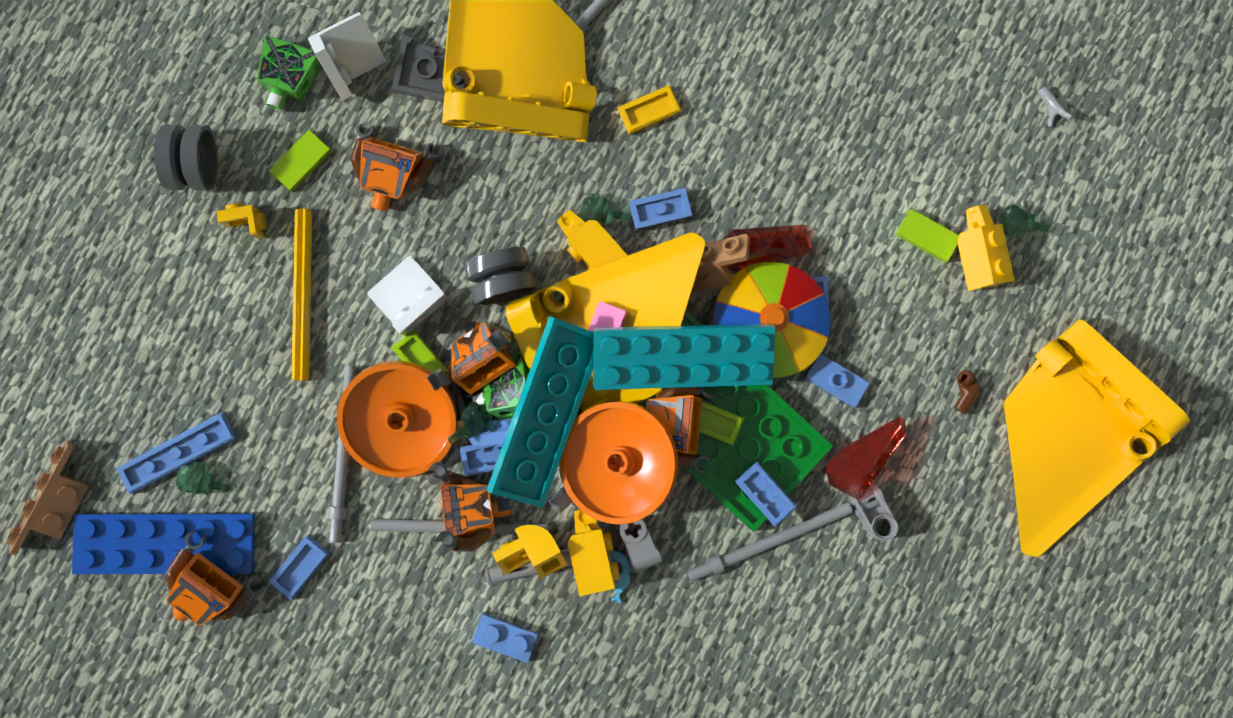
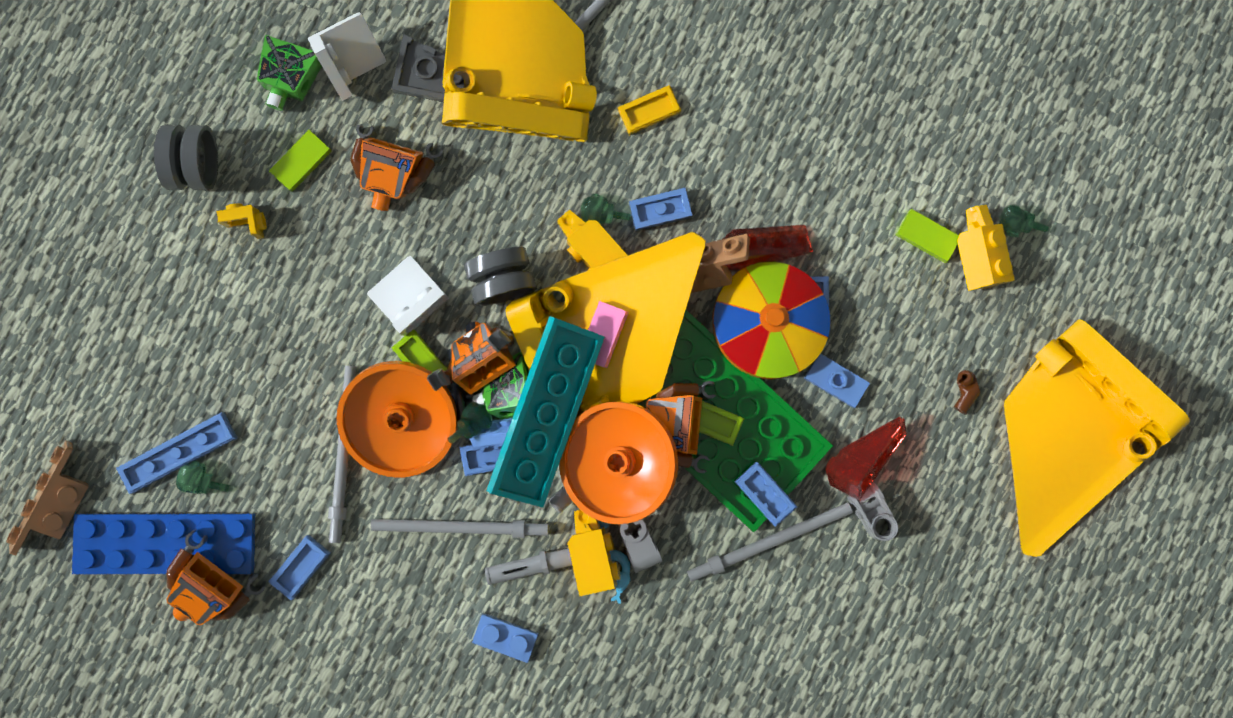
yellow axle [292,208,312,381] -> none
torso [428,462,511,555] -> none
yellow brick [492,525,567,579] -> none
teal plate [593,324,775,390] -> none
light grey bar [1037,86,1073,127] -> none

